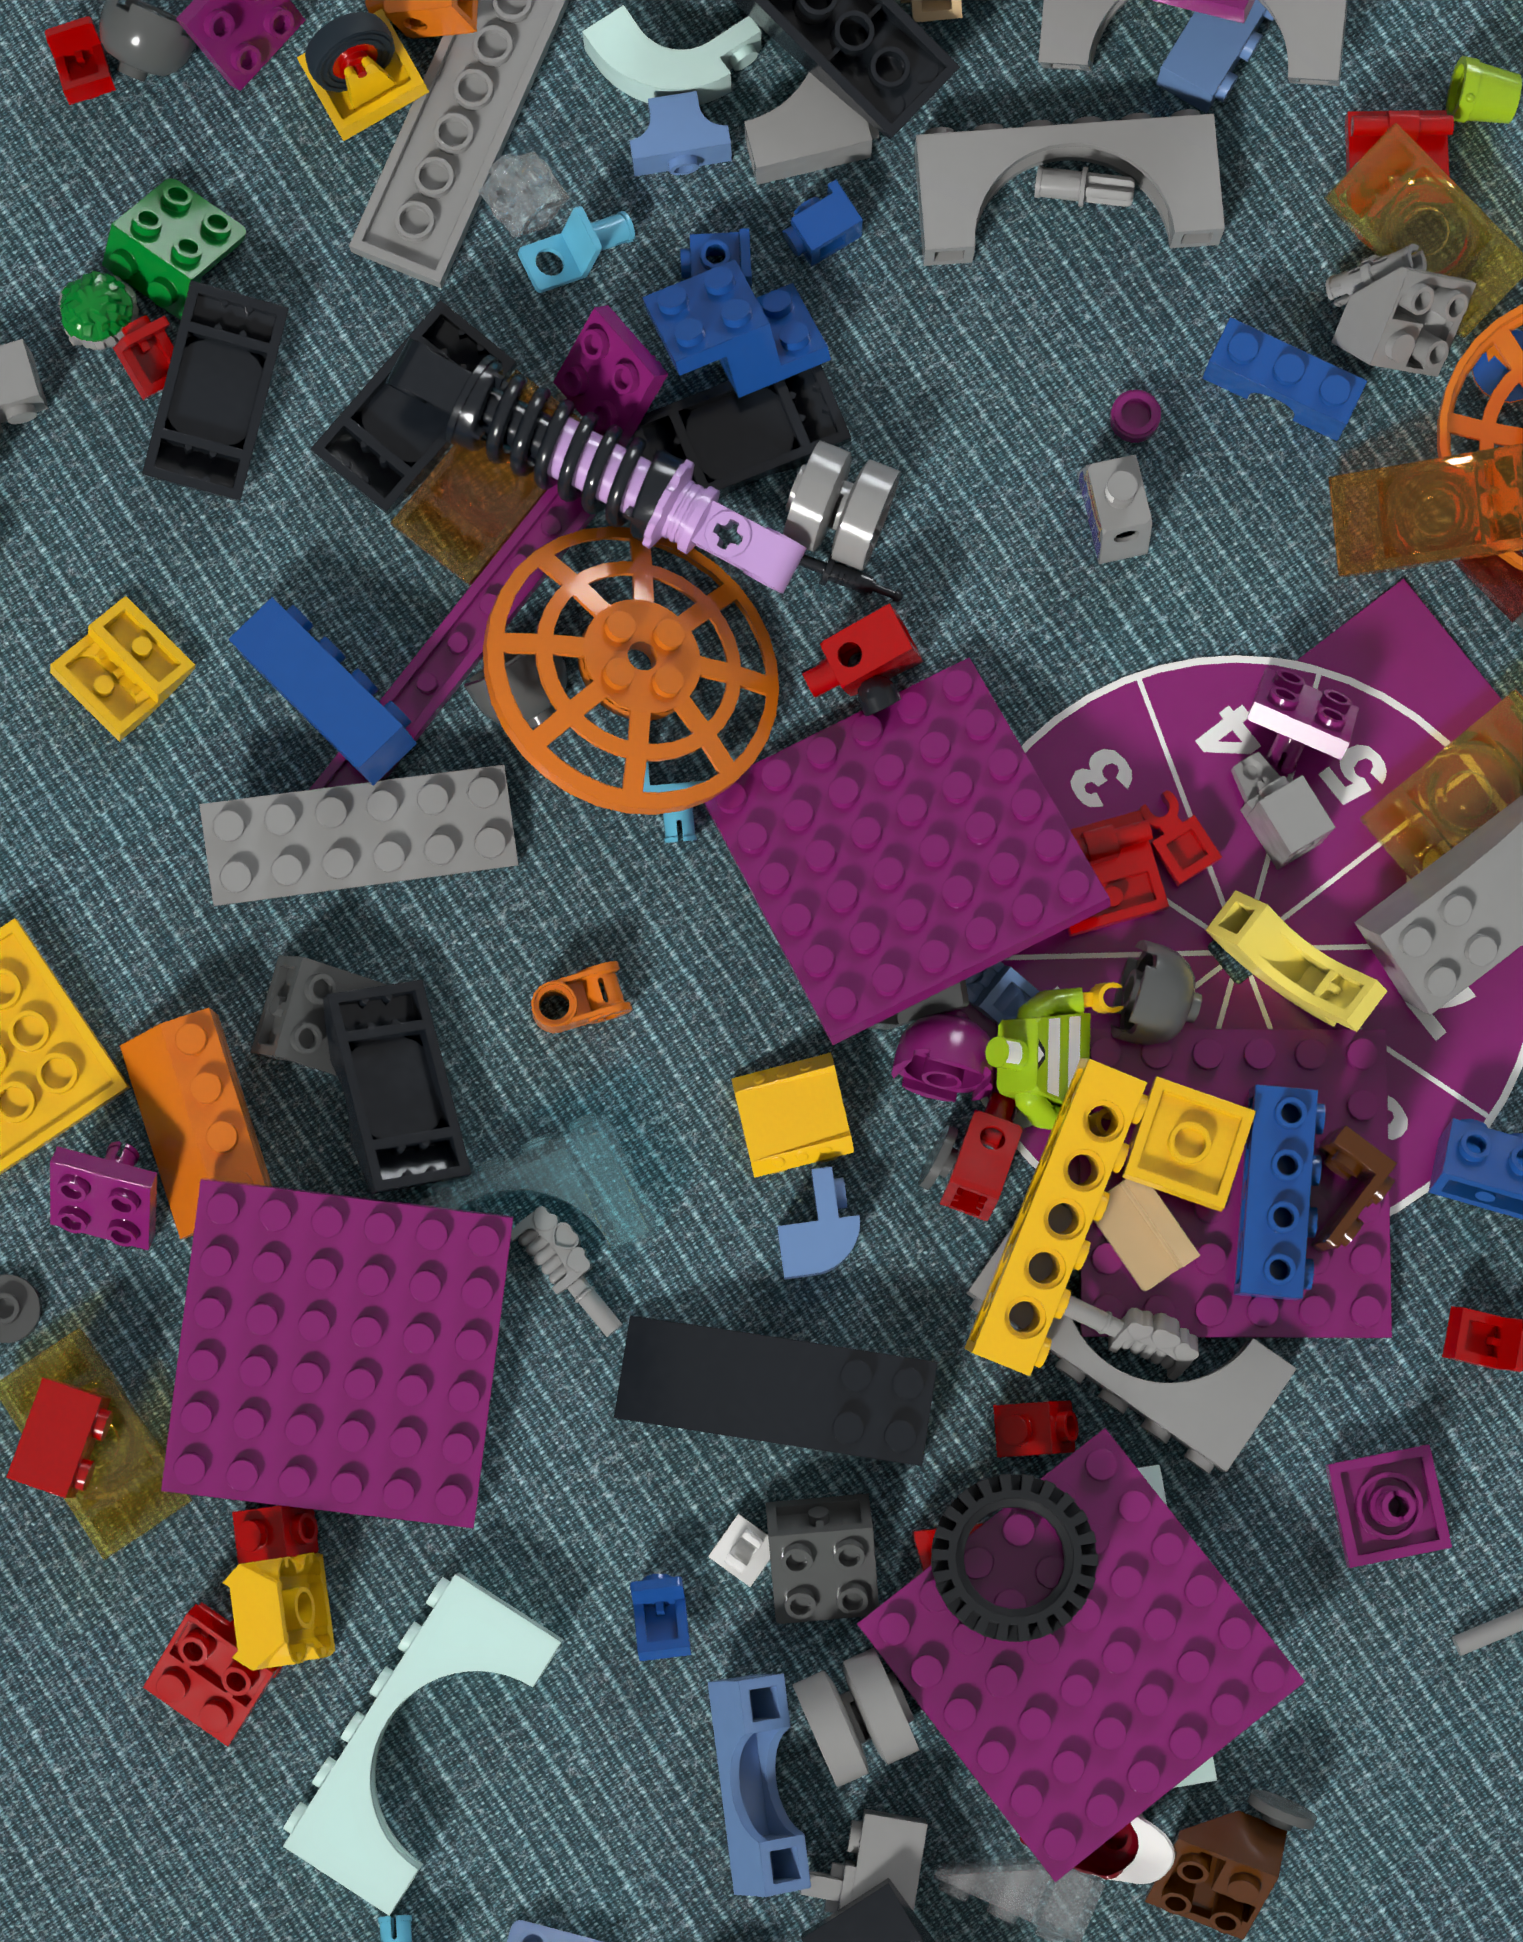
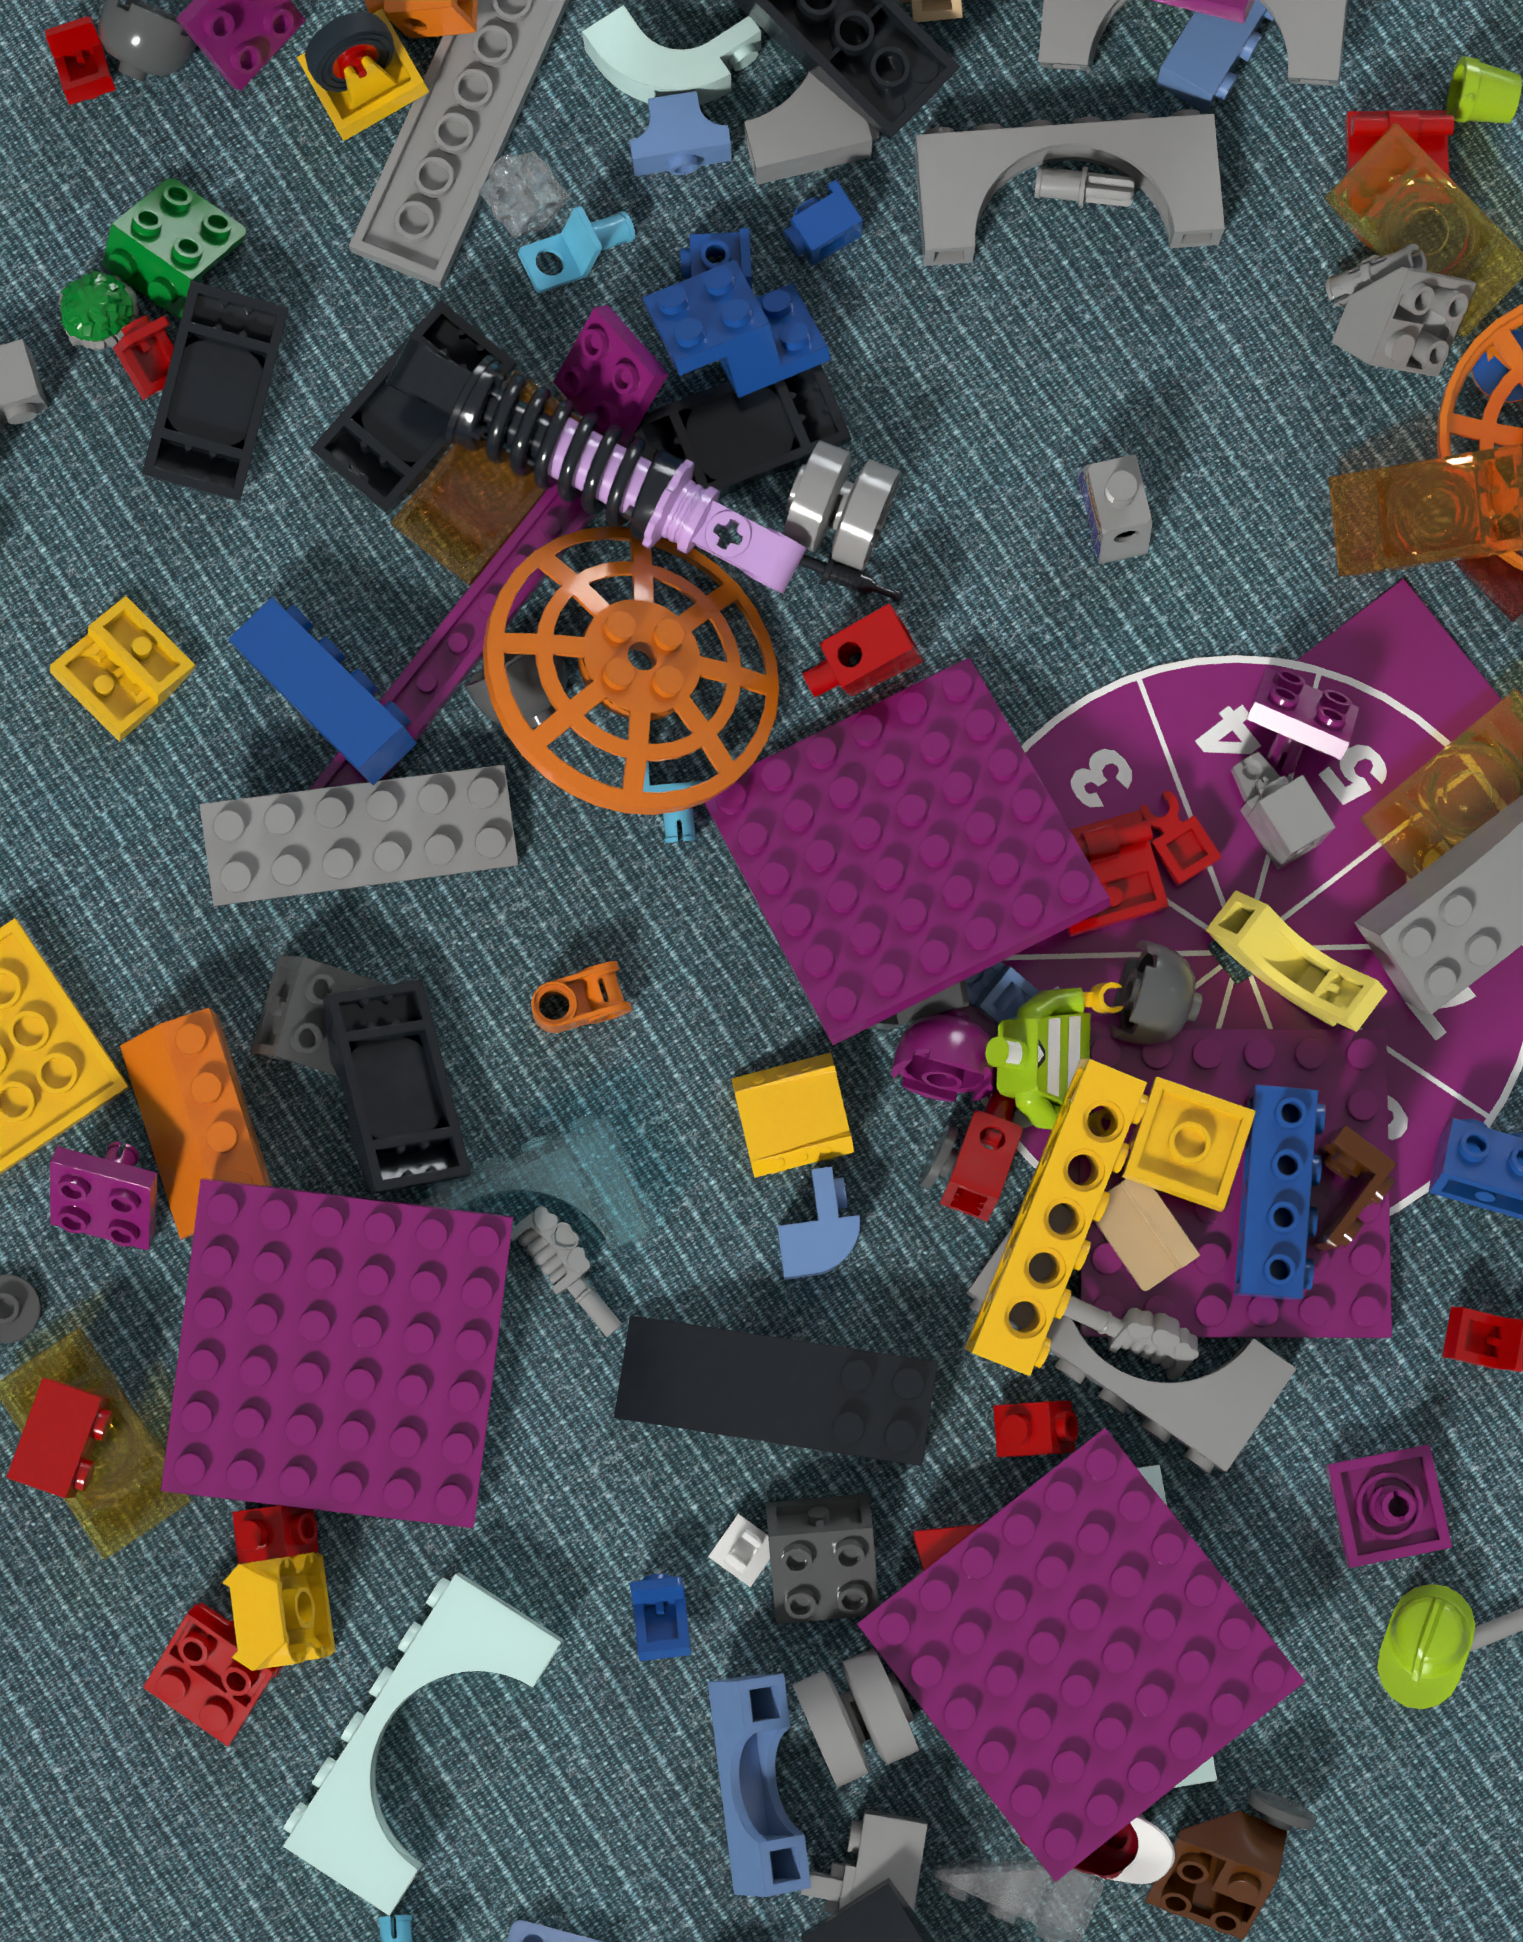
black hinge [857,675,902,717] -> none
black tyre [931,1474,1098,1642] -> none
magenta tile [1110,390,1161,443] -> none
blue arch [1202,317,1367,441] -> none
none -> lime piece [1377,1584,1476,1709]

